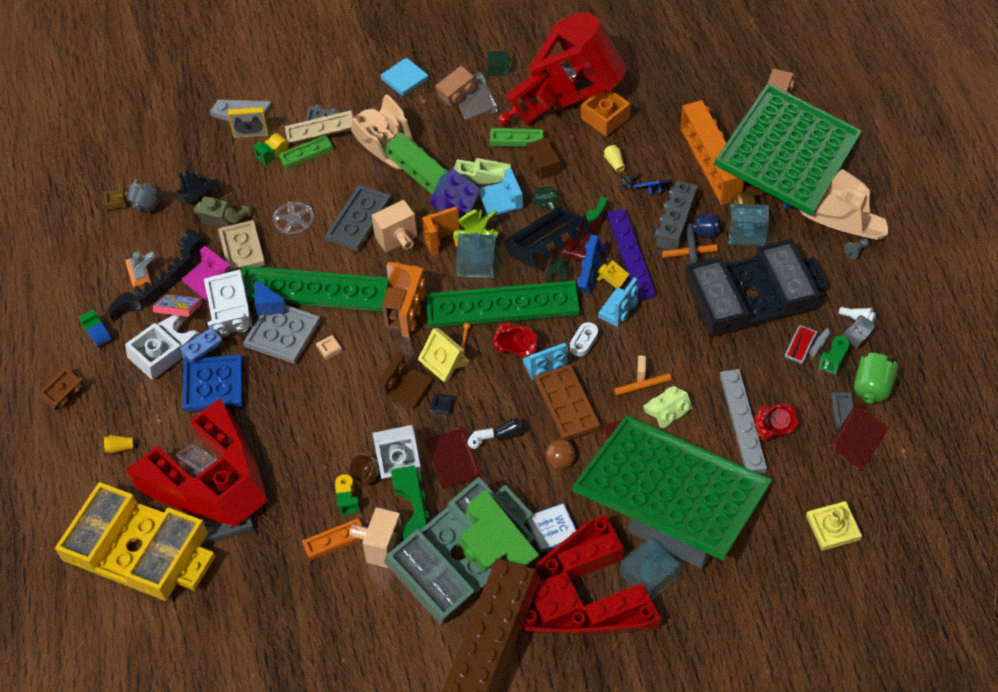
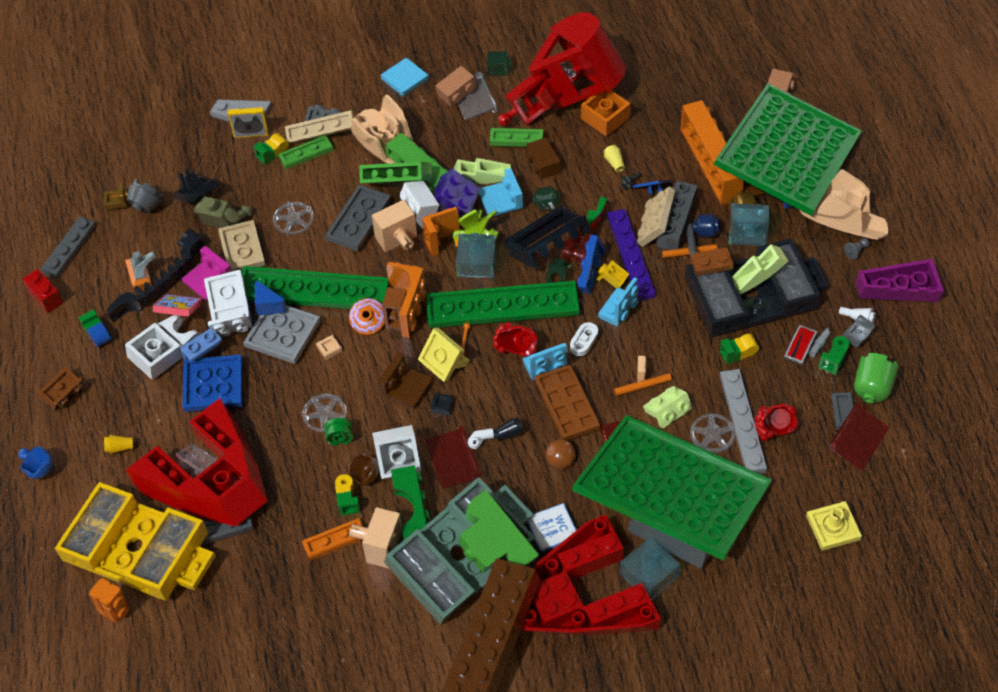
none -> blue hair [18,446,54,479]
none -> red piece [22,269,63,314]
none -> dark grey plate [41,216,96,279]
none -> orange brick [89,578,129,623]
none -> clear wheel [302,394,346,432]
none -> green wheel [324,418,353,446]
none -> dish [349,298,385,335]
none -> bright green brick [359,162,433,184]
none -> white slope [400,181,439,229]
none -> tan plate [637,186,675,247]
none -> dark orange bracket [690,247,733,276]
none -> clear wheel [690,414,735,453]
none -> leg [719,334,759,365]
none -> yellowish green slope [732,244,788,295]
none -> magenta wedge [855,259,944,302]

